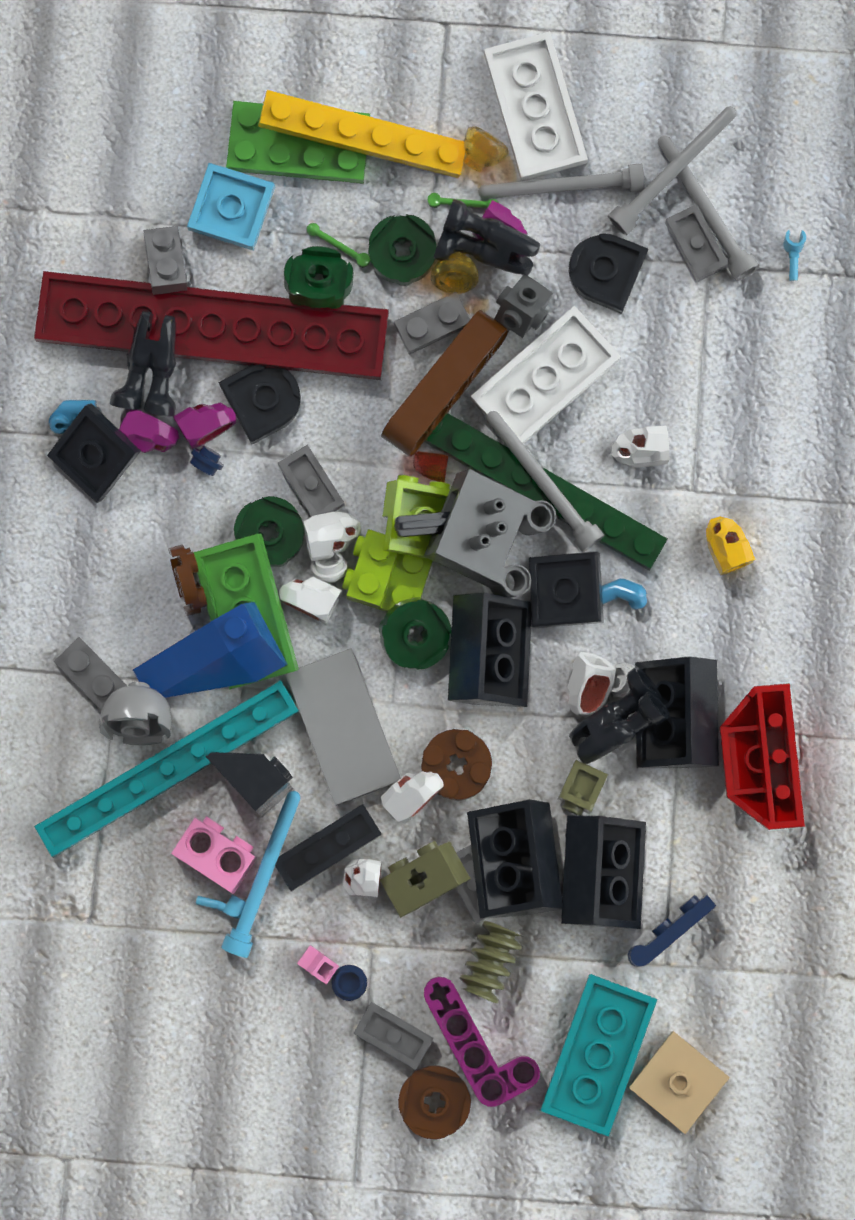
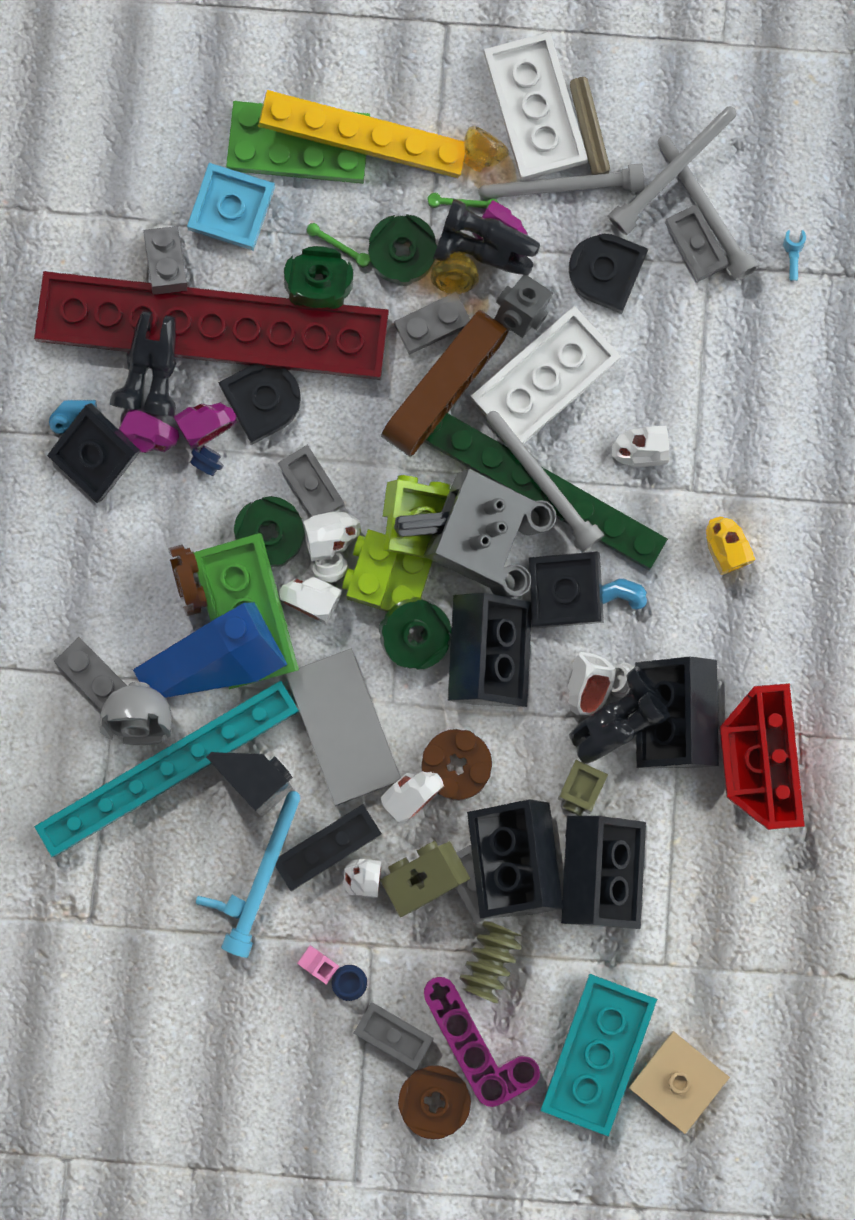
bright pink brick [171,816,257,894] -> none
clear red tile [413,451,449,483] -> none
dark blue plate [627,895,716,967] -> none
none -> dark tan axle [570,77,610,175]

